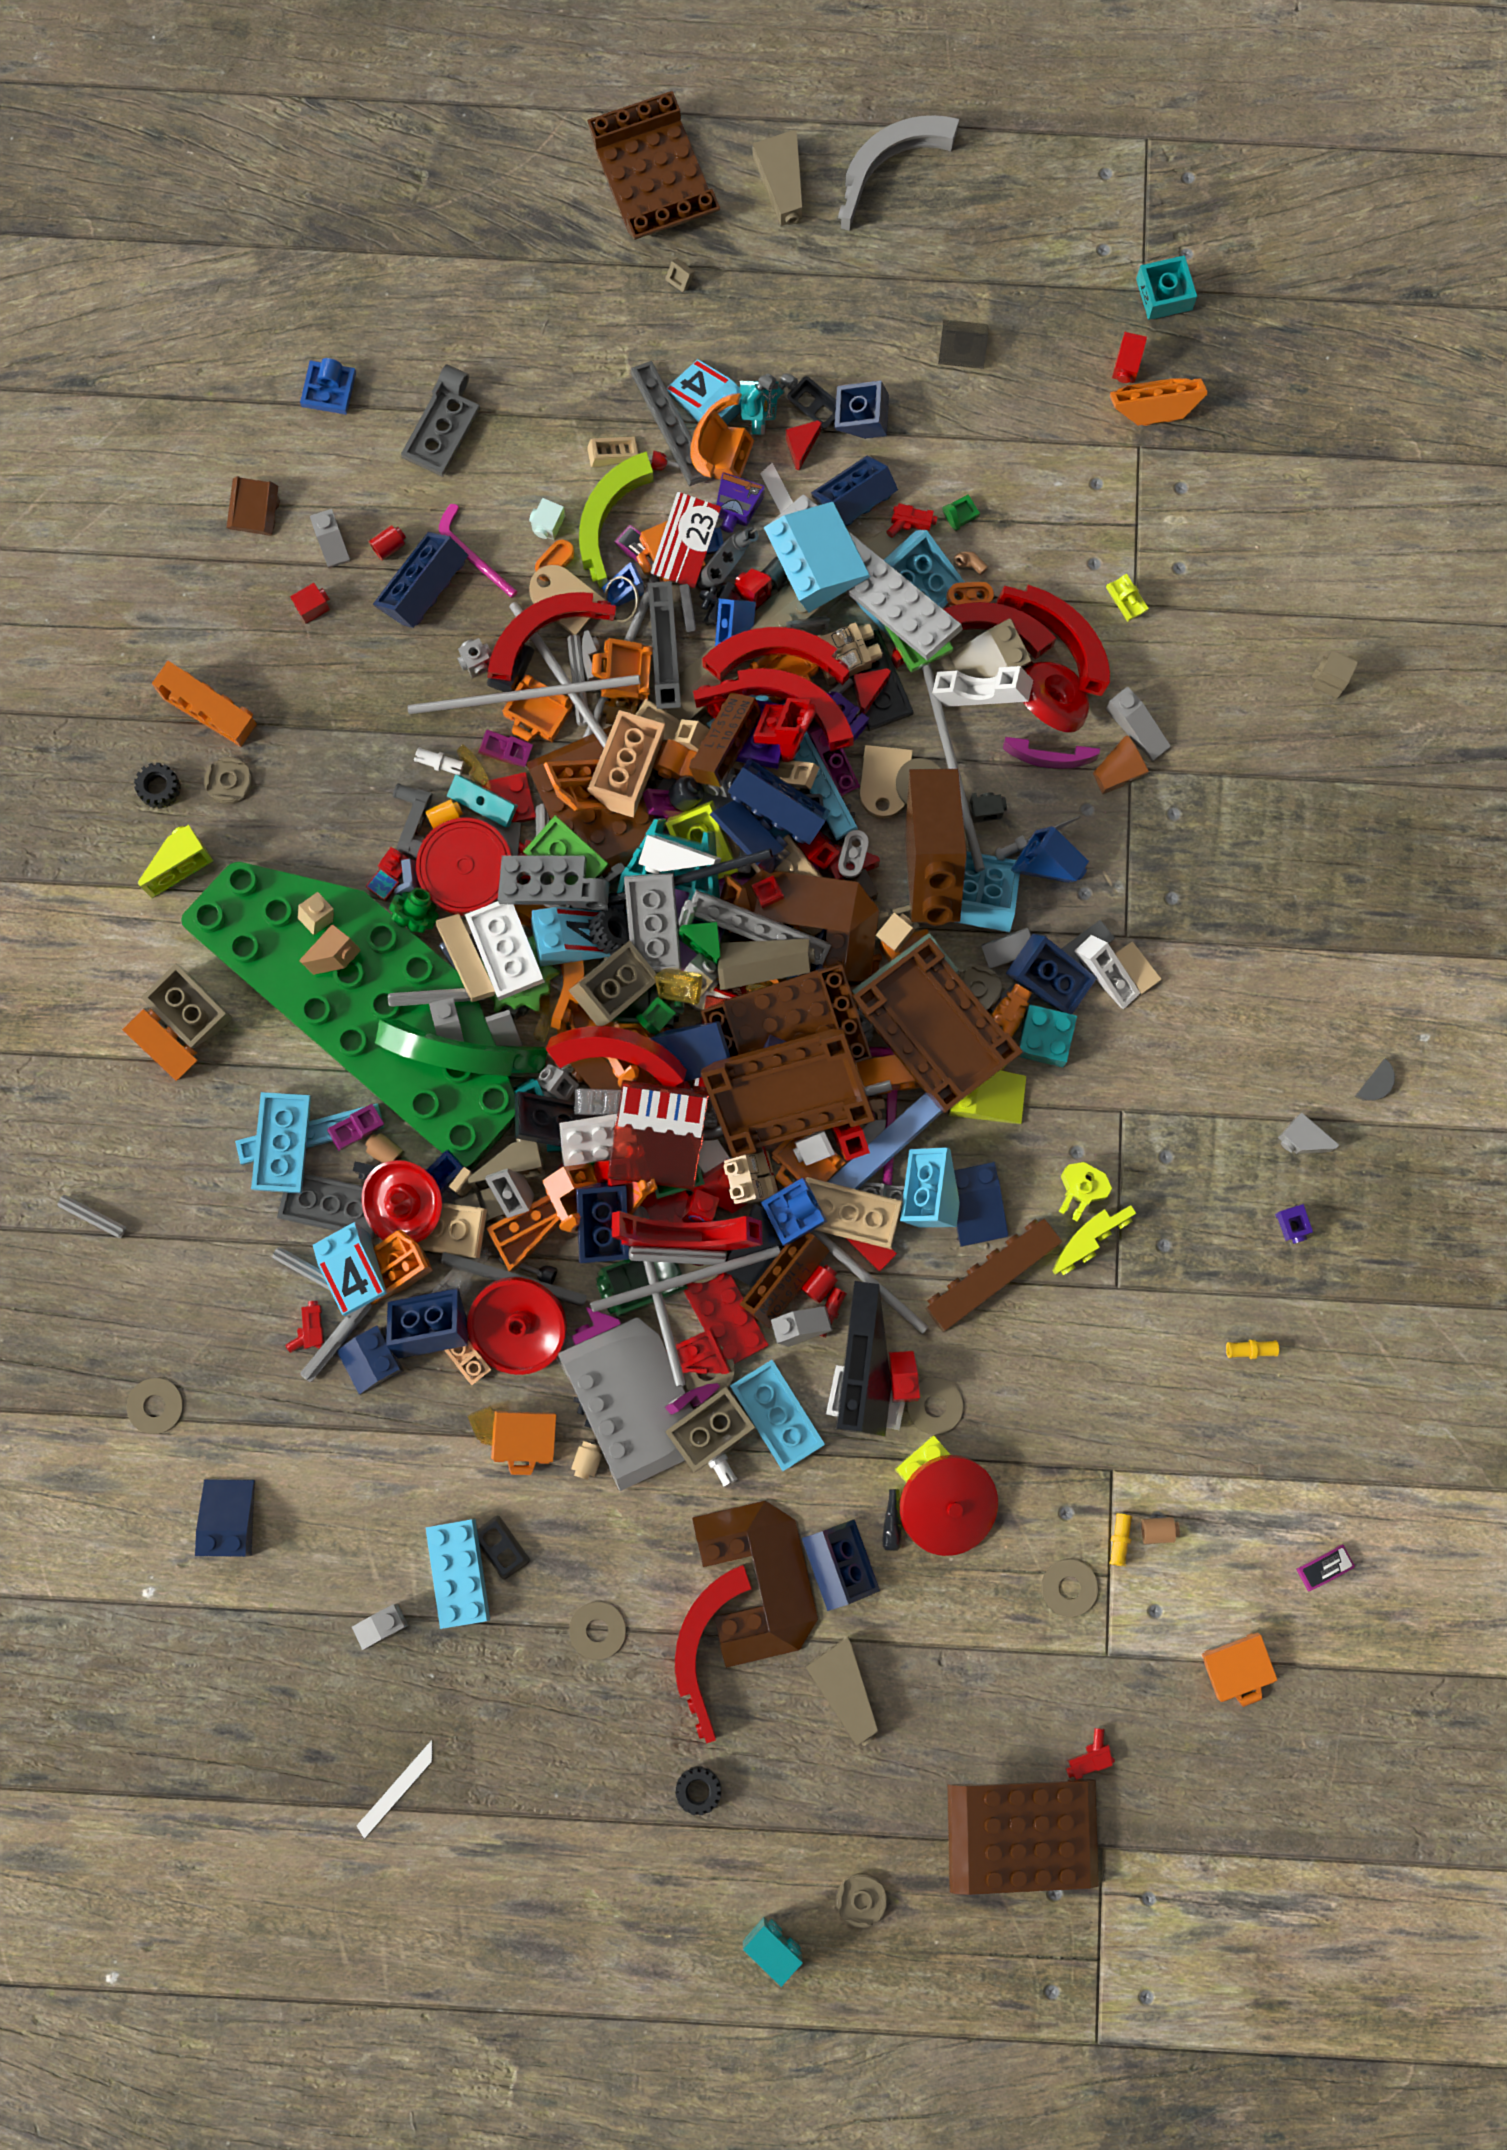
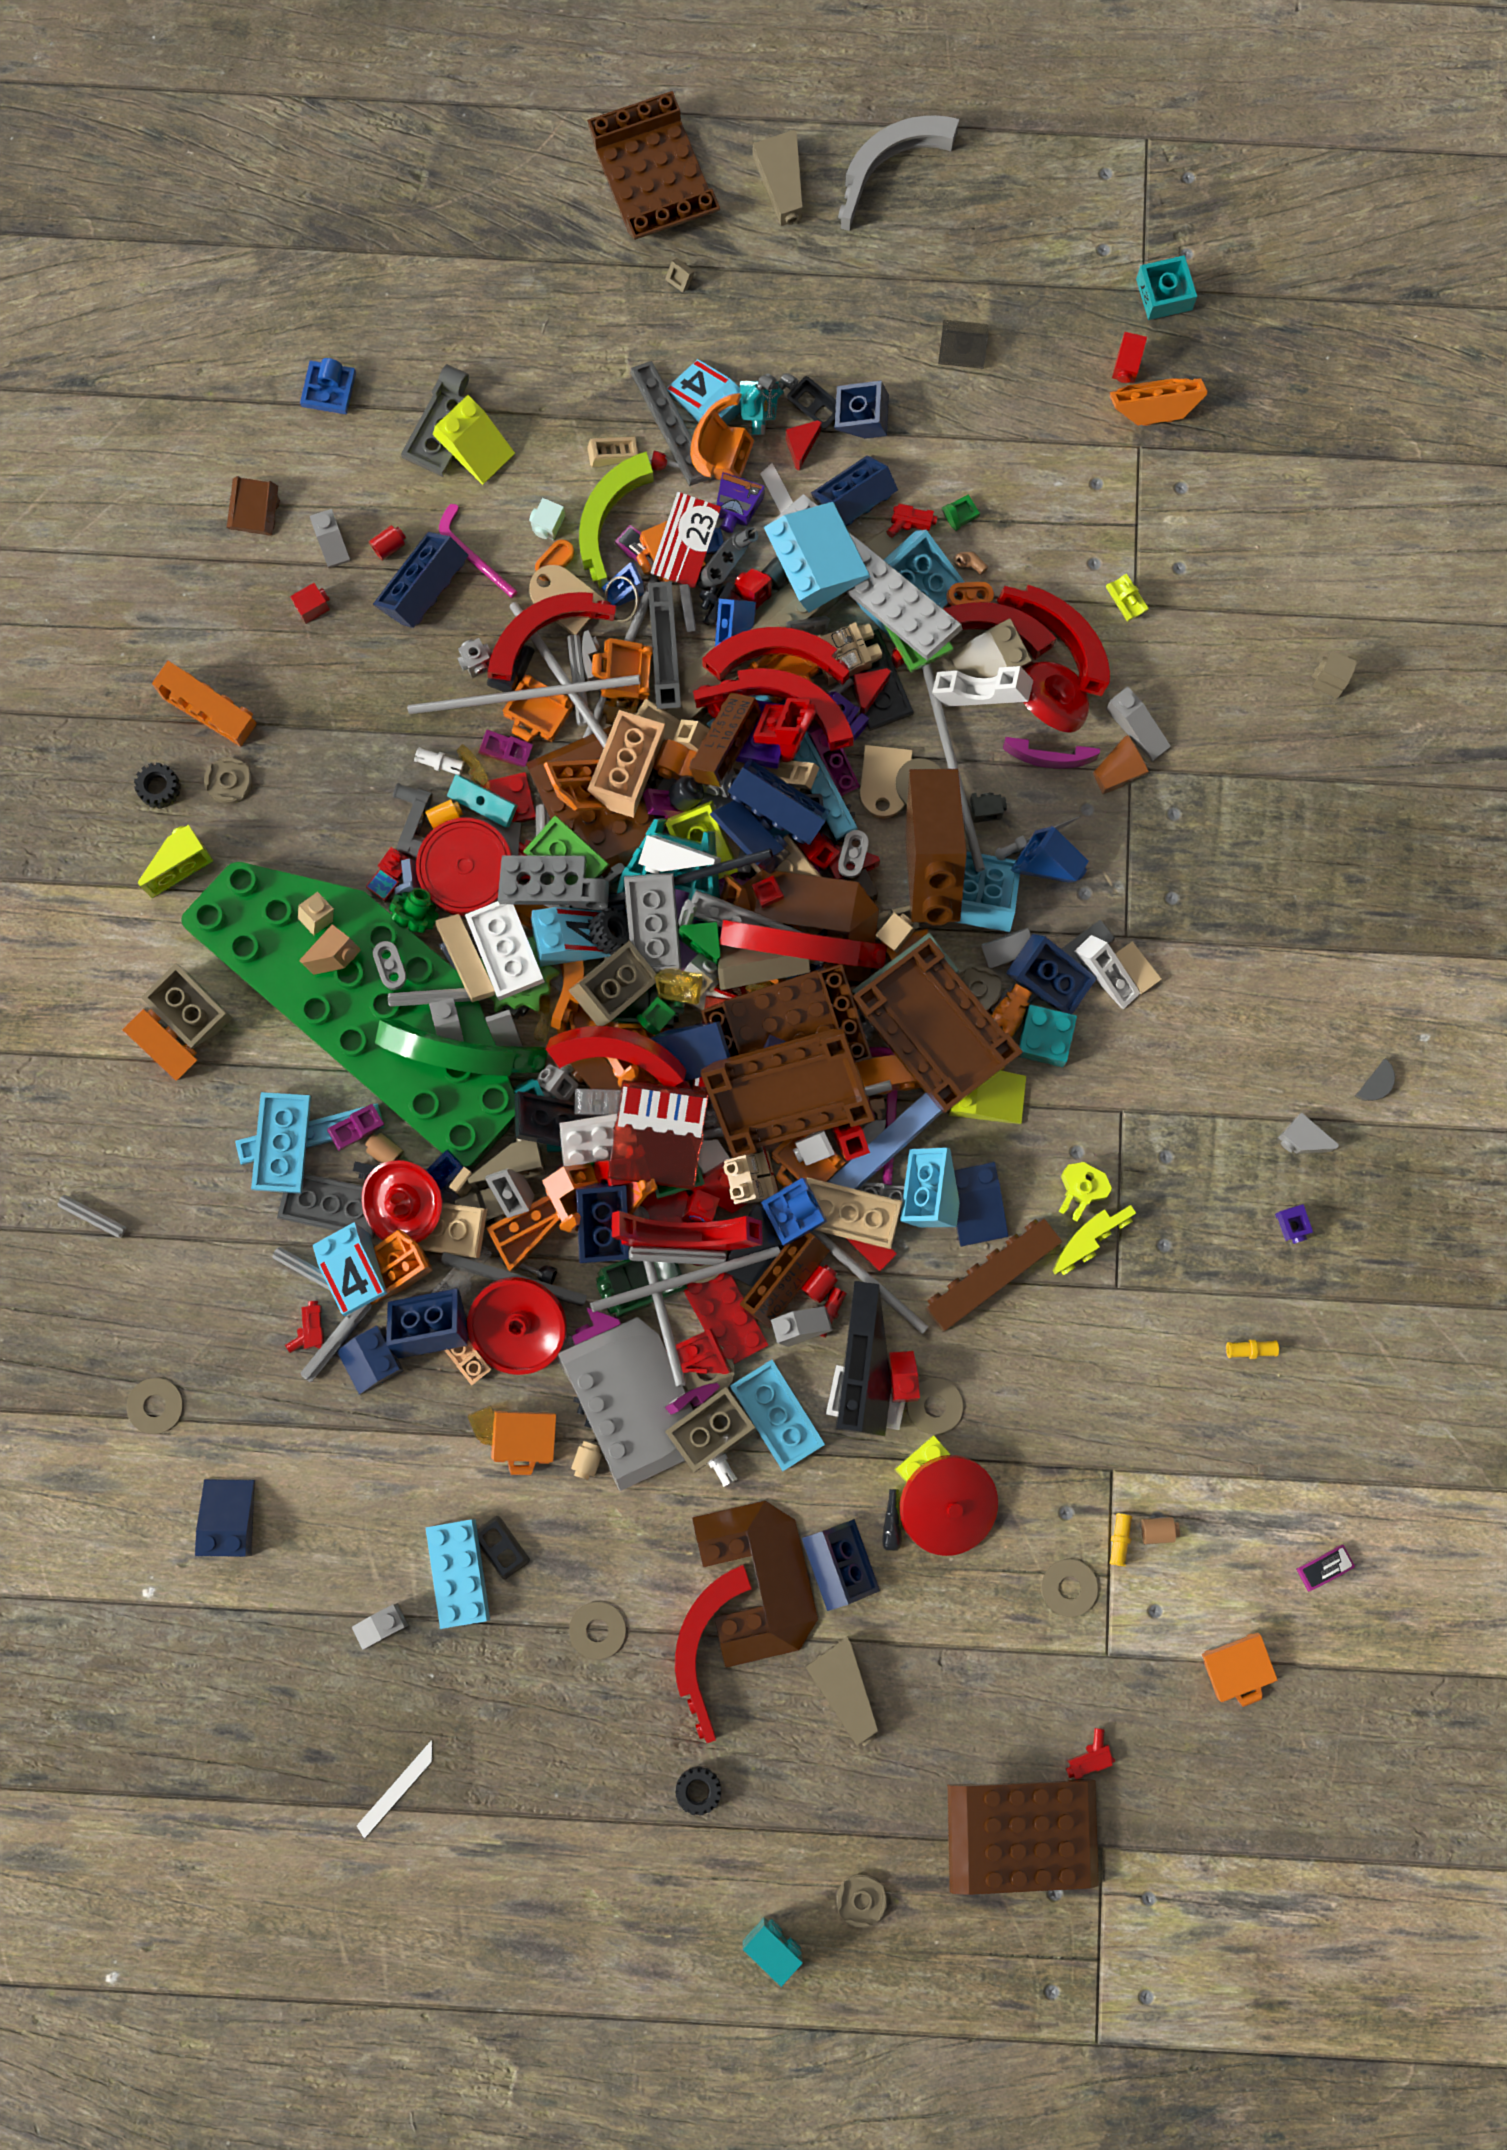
none -> light grey plate [373,941,407,990]
none -> neon yellow slope [432,395,515,485]
none -> red arch [720,920,887,969]

